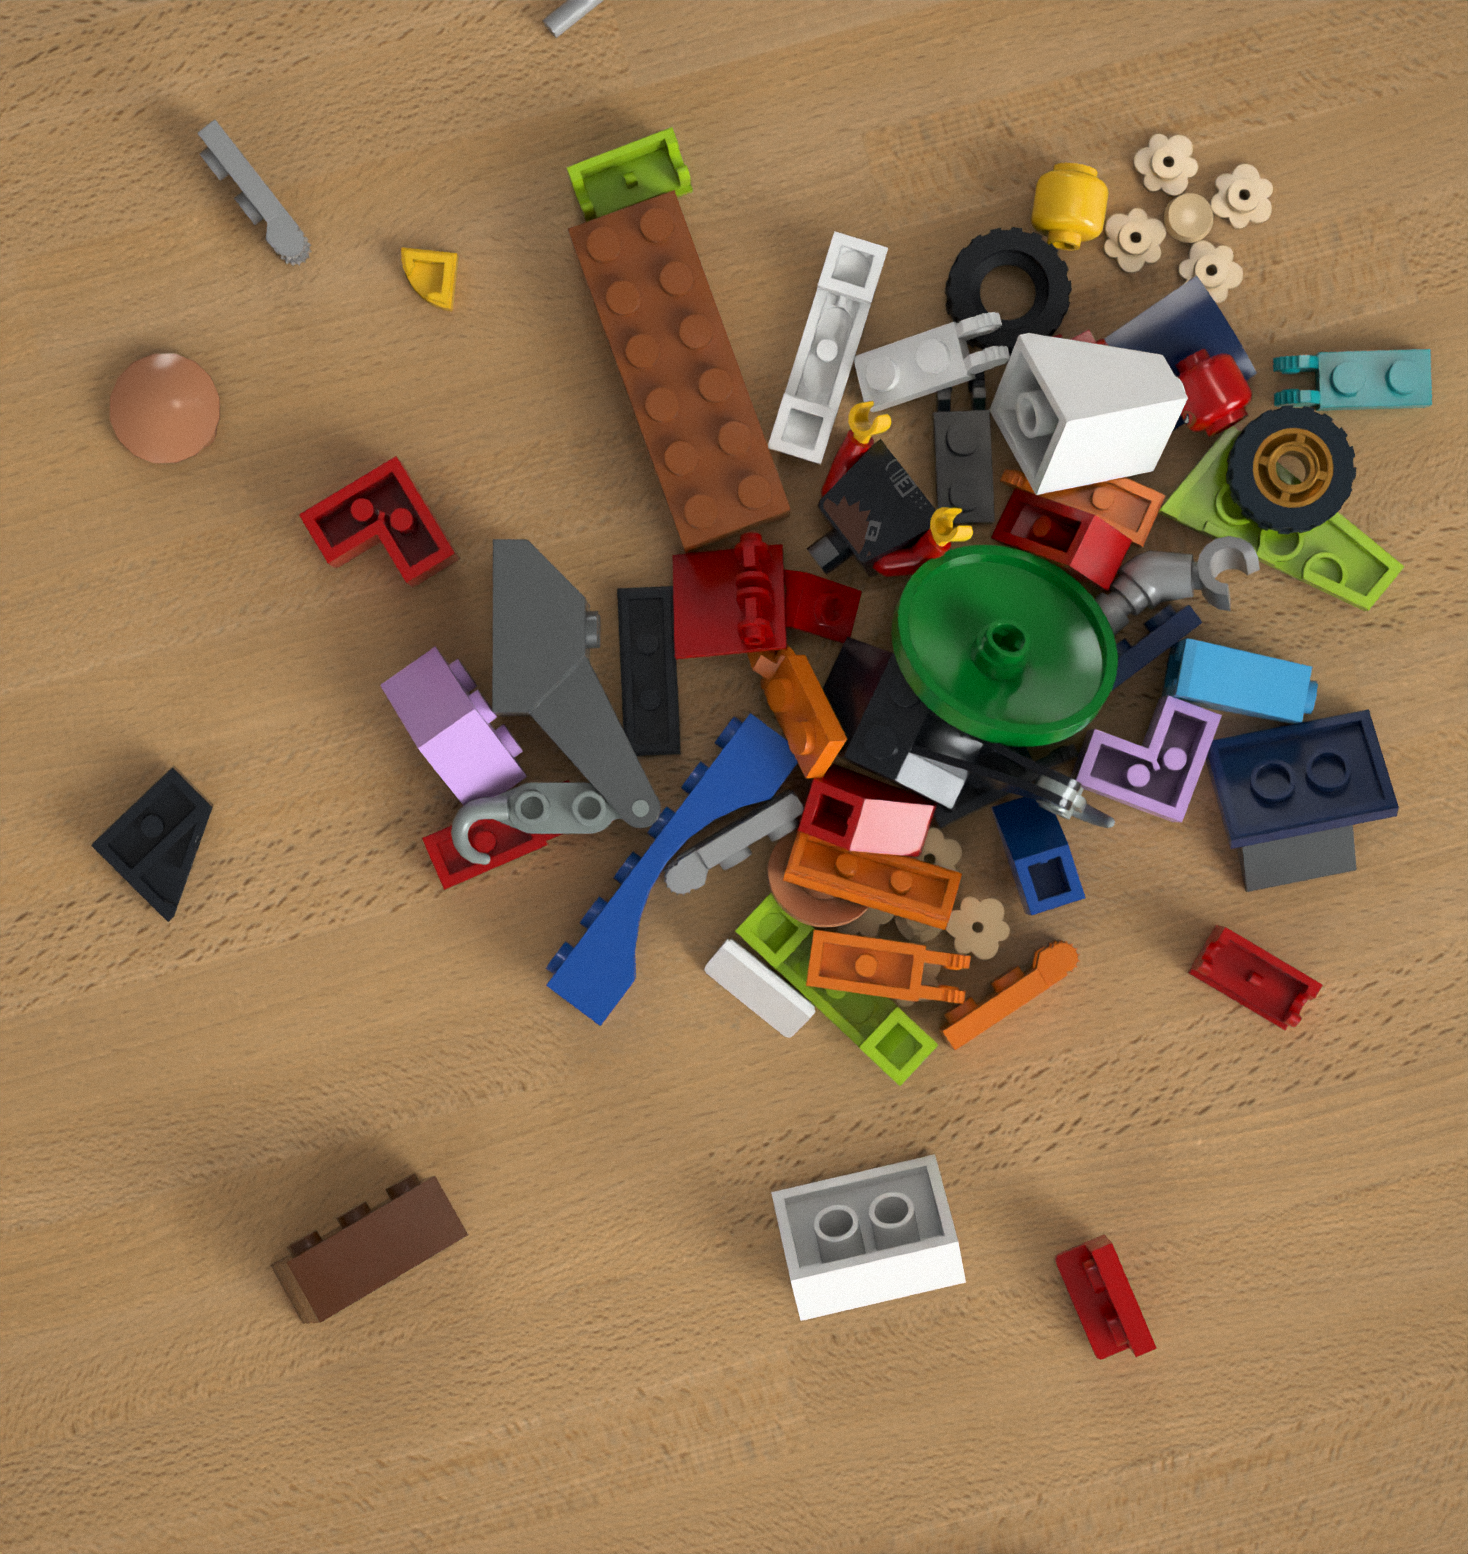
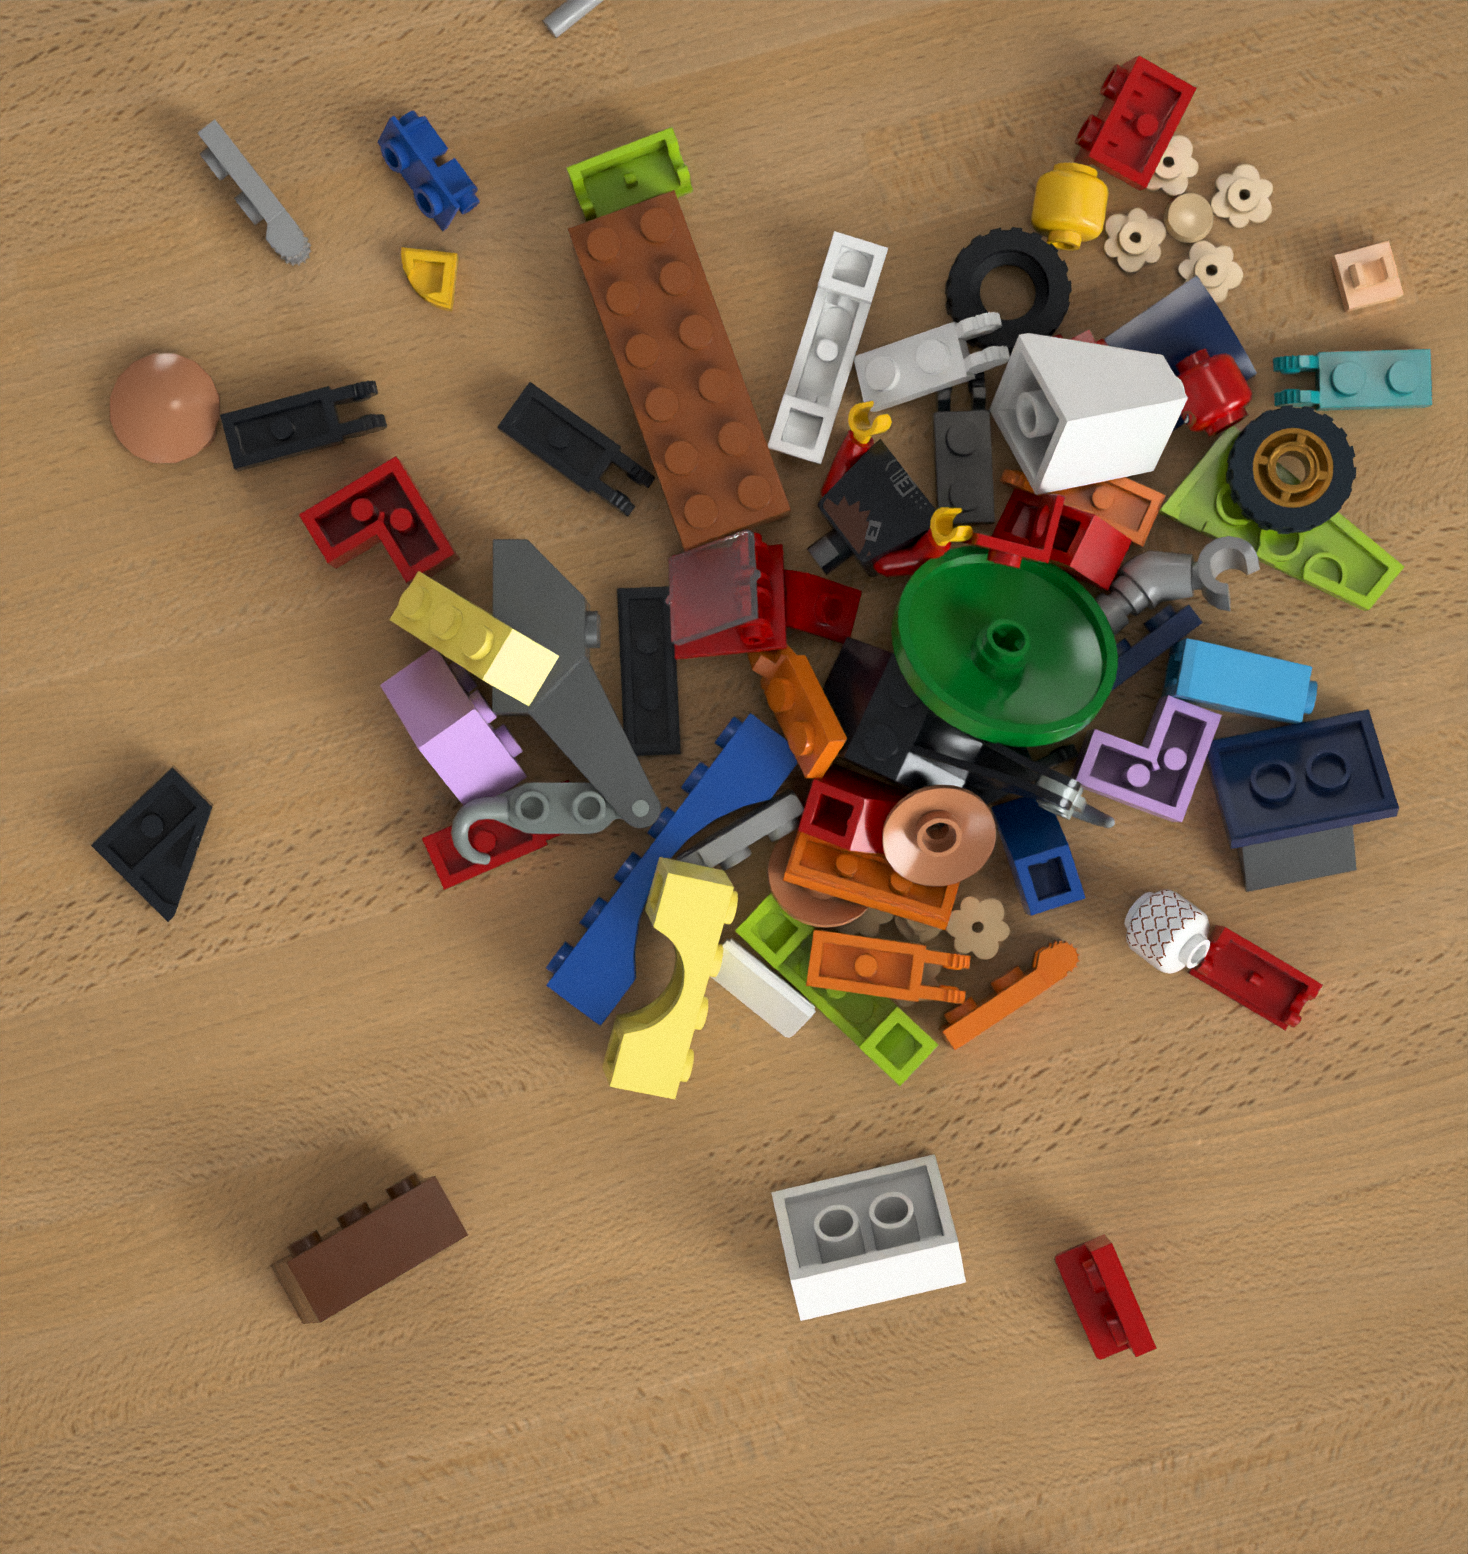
none -> black hinge [220,380,387,471]
none -> blue hinge [378,110,480,232]
none -> light yellow arch [389,571,559,706]
none -> black hinge [497,382,656,517]
none -> light yellow arch [602,857,738,1099]
none -> clear piece [665,529,761,646]
none -> nougat dish [882,785,996,886]
none -> red bracket [962,493,1065,569]
none -> red bracket [1074,56,1197,191]
none -> white head [1124,889,1210,974]
none -> light nougat tile [1331,241,1404,313]

